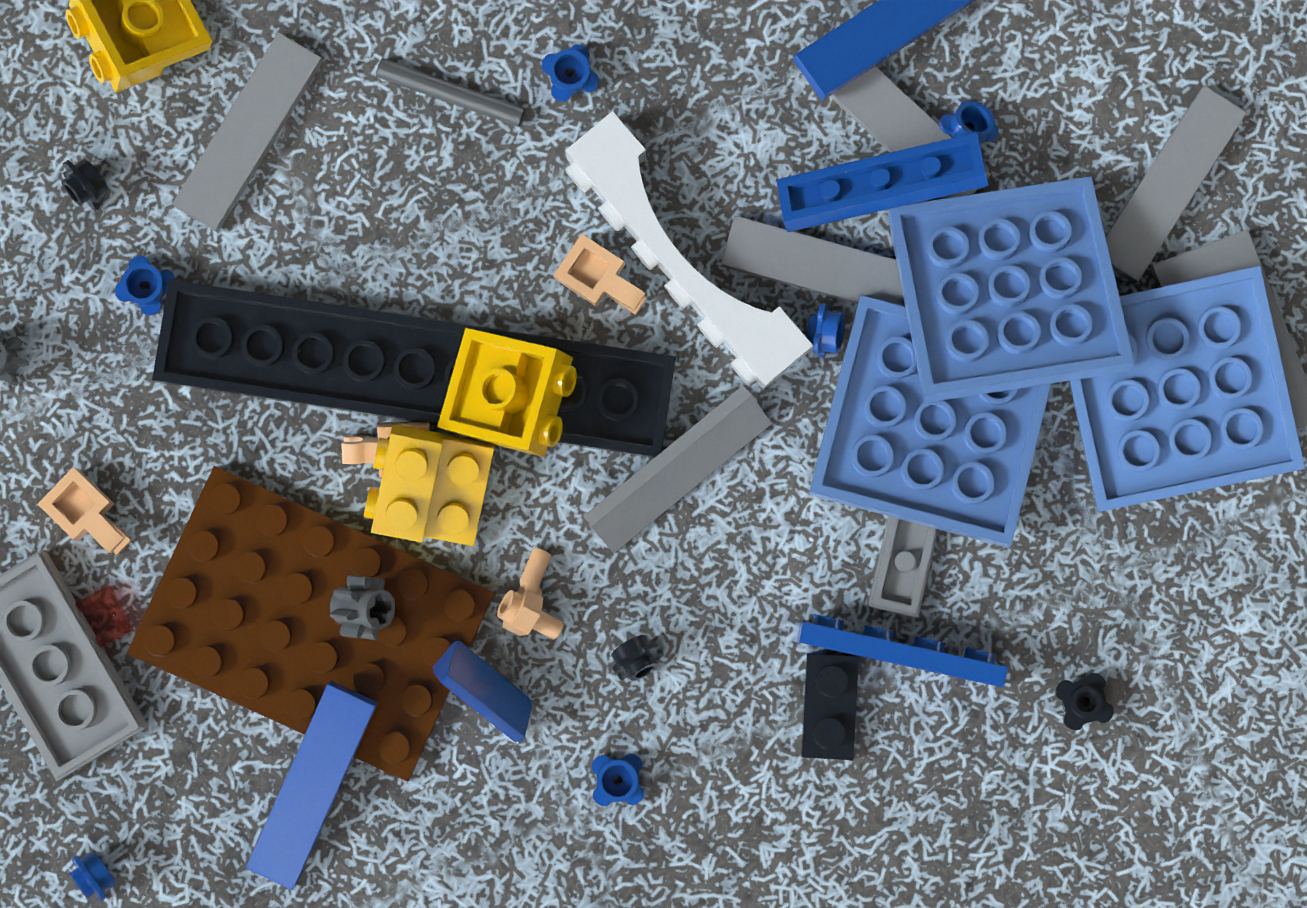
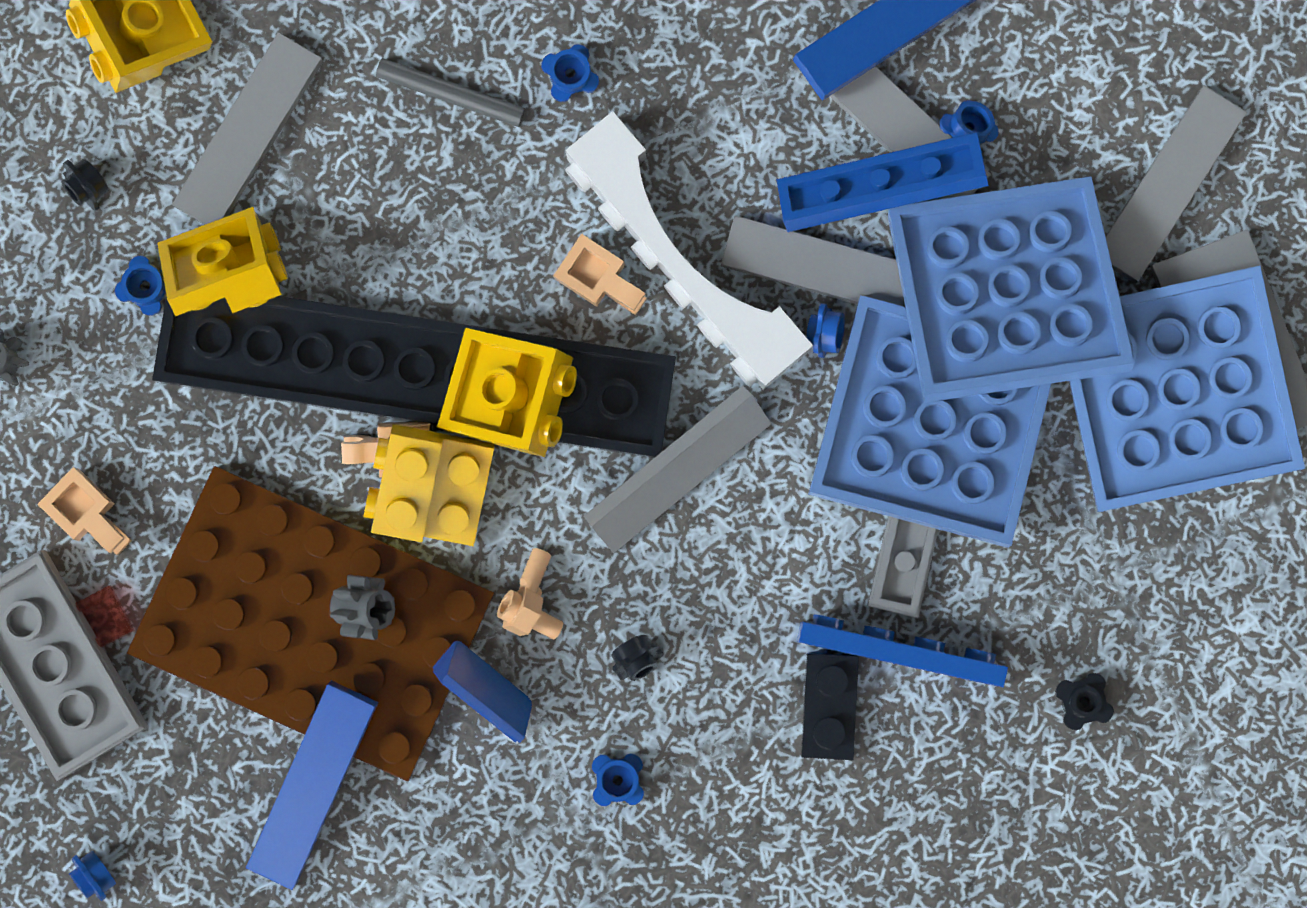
none -> yellow plate [157,207,288,316]

